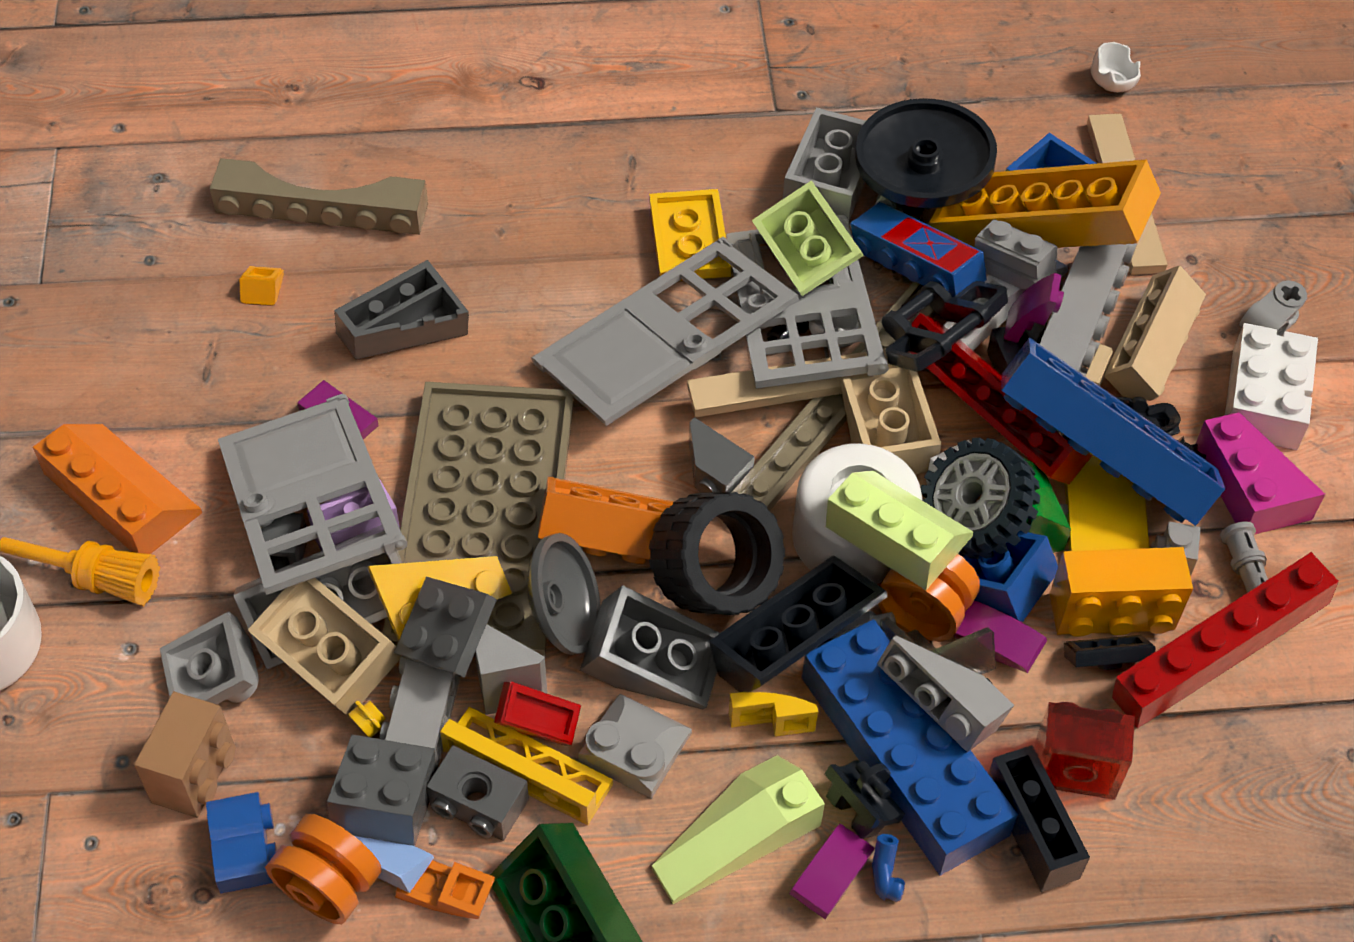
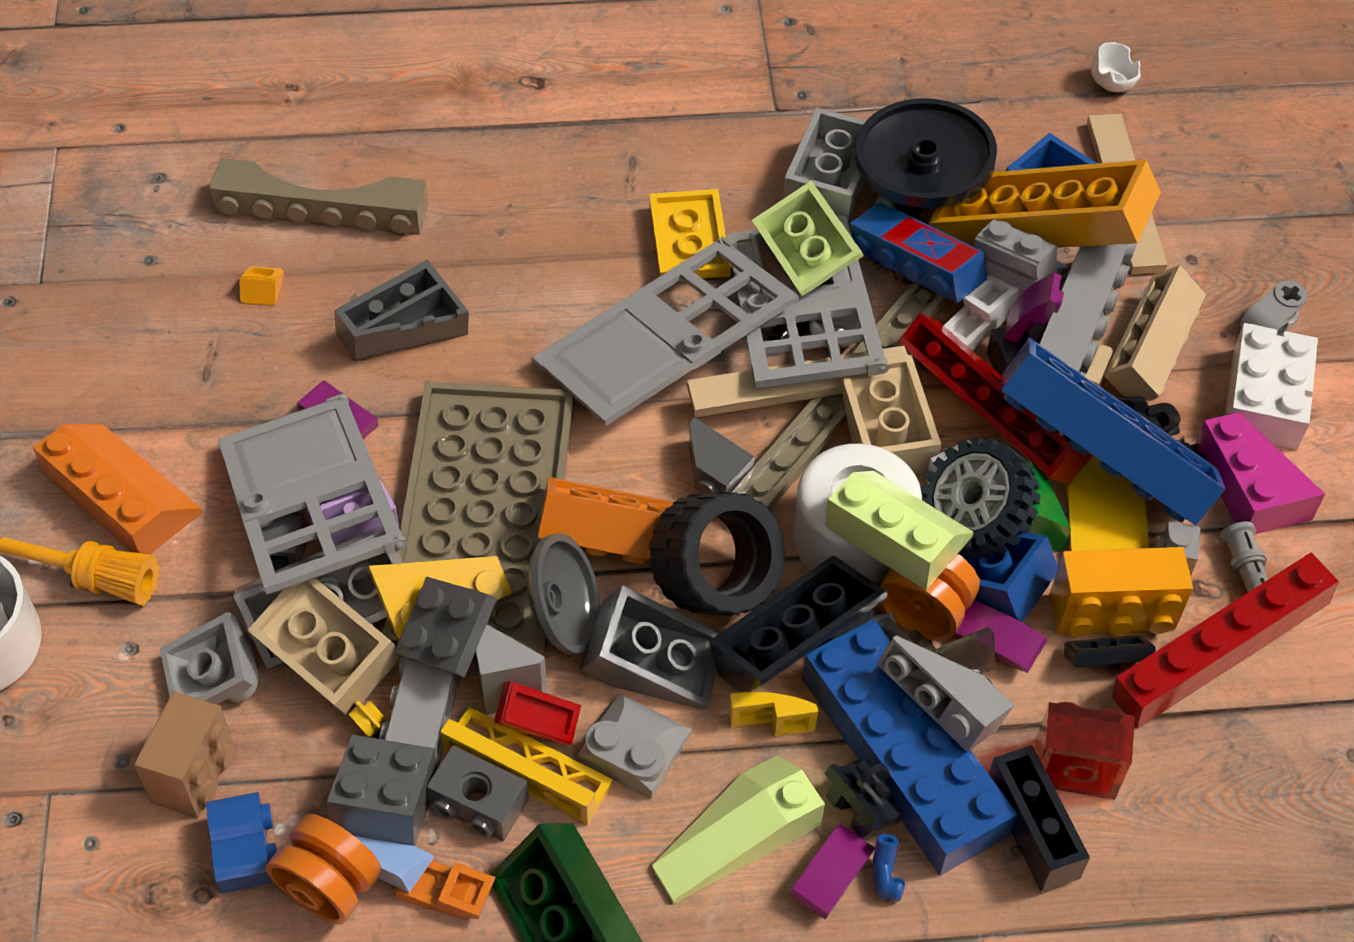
black bar [881,281,1008,371] -> none

